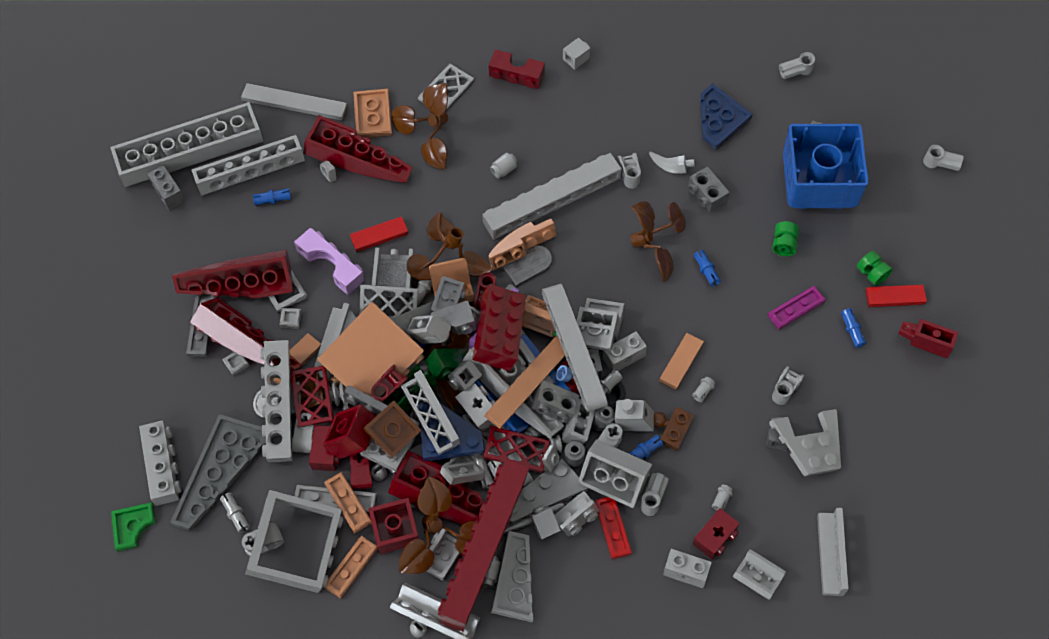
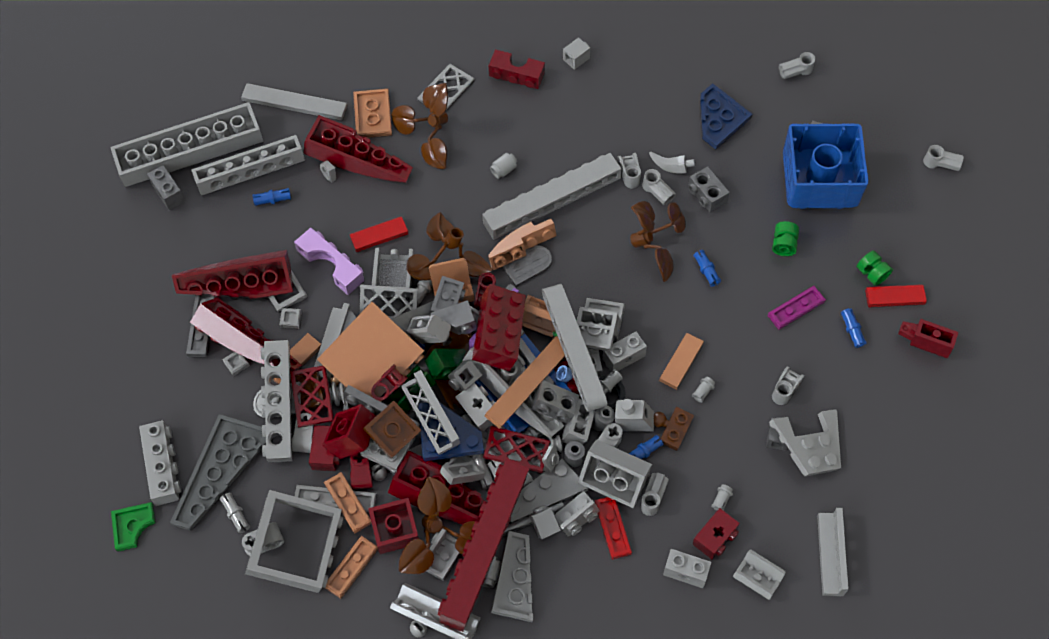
none -> light grey piece [642,169,676,205]

